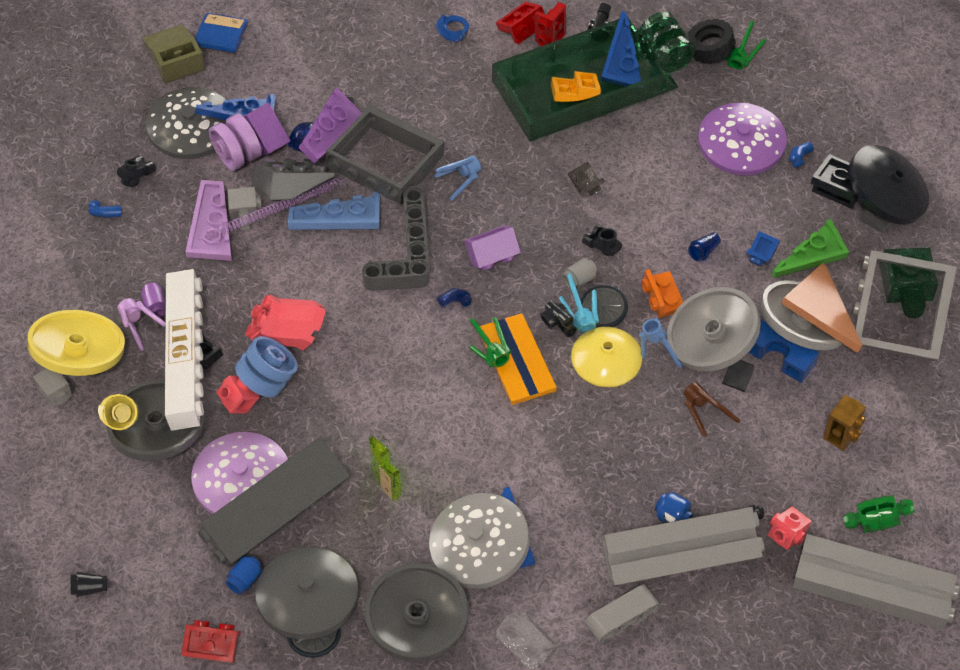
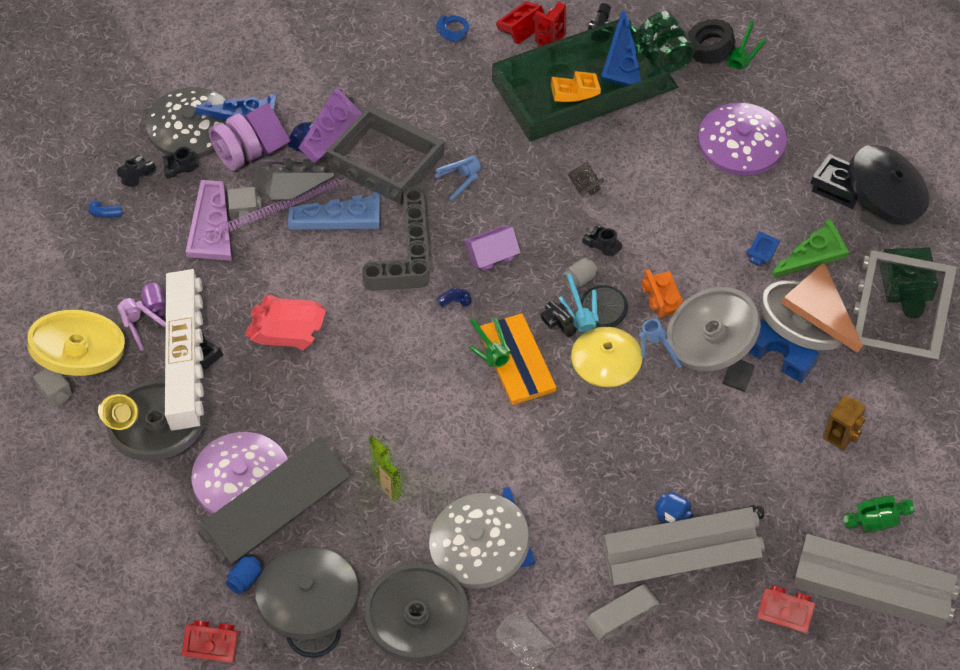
black cone [70,572,107,597] -> none
olive slope [142,24,205,83] -> none
blue slope [195,13,248,53] -> none
coral brick [216,376,260,414] -> none
medium blue wheel [235,336,298,397] -> none
reddish brown plant [684,382,740,437] -> none
clear blue cone [688,232,721,261] -> none
coral brick [767,506,812,550] -> none
blue arm [789,141,814,168] -> none
none -> black plate [162,147,199,179]
none -> bracket [757,585,815,633]

